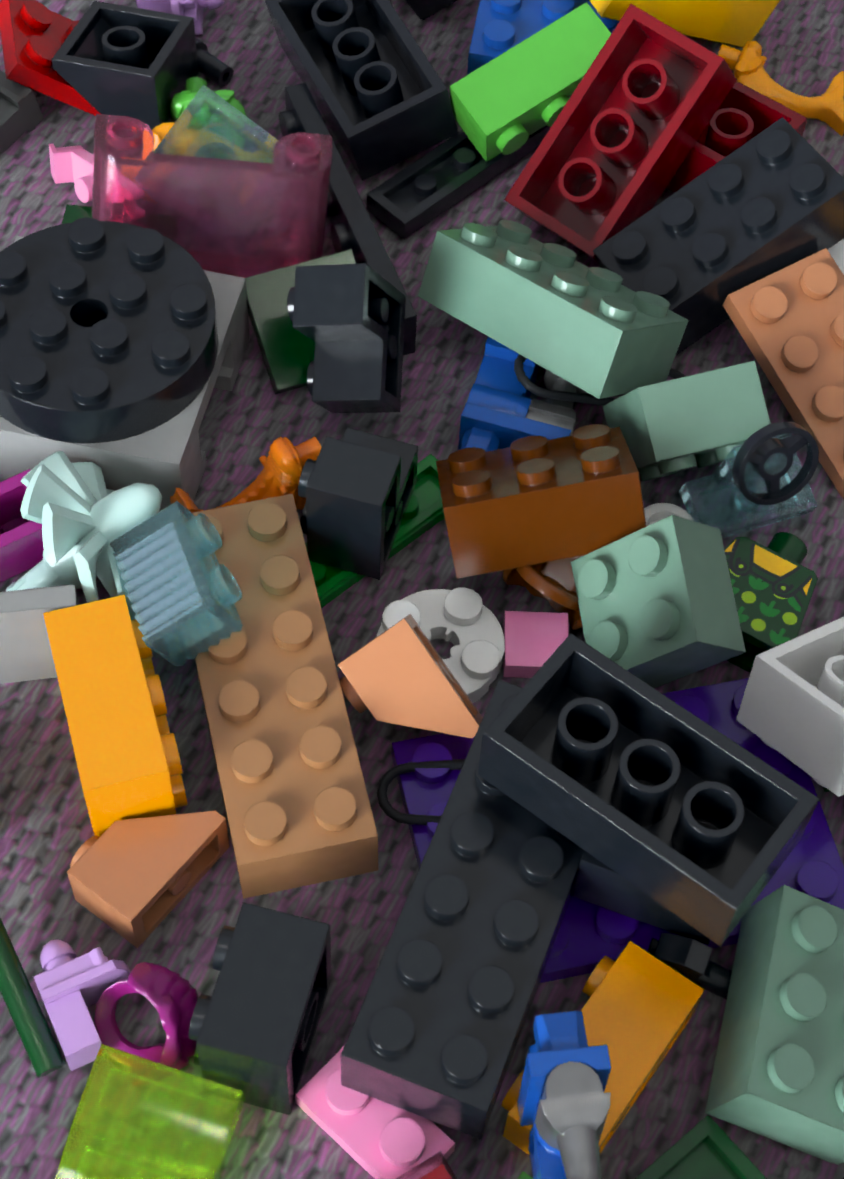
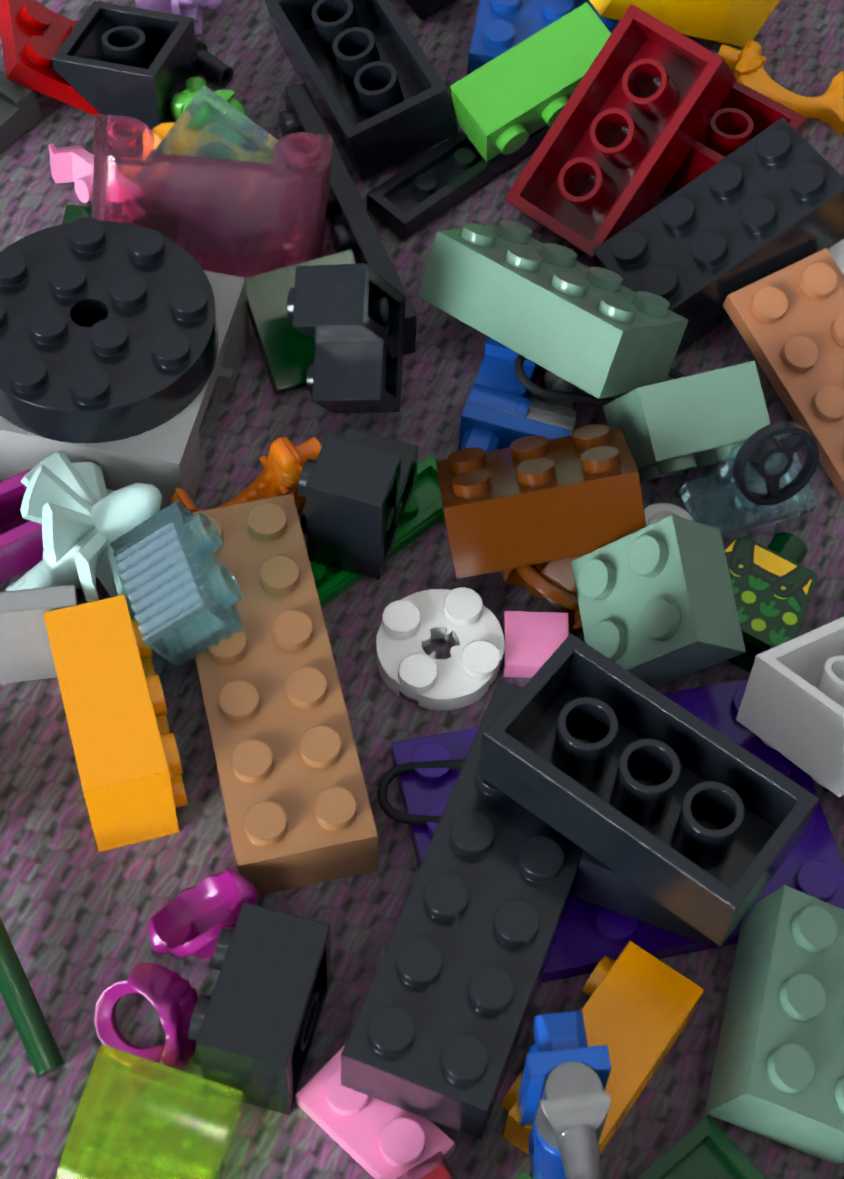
lavender piece [33,939,131,1071] -> none
nougat slope [67,810,230,948] -> none
slope [338,614,483,739] -> none
black bar [647,932,732,1000] -> none
none -> magenta piece [149,868,260,959]

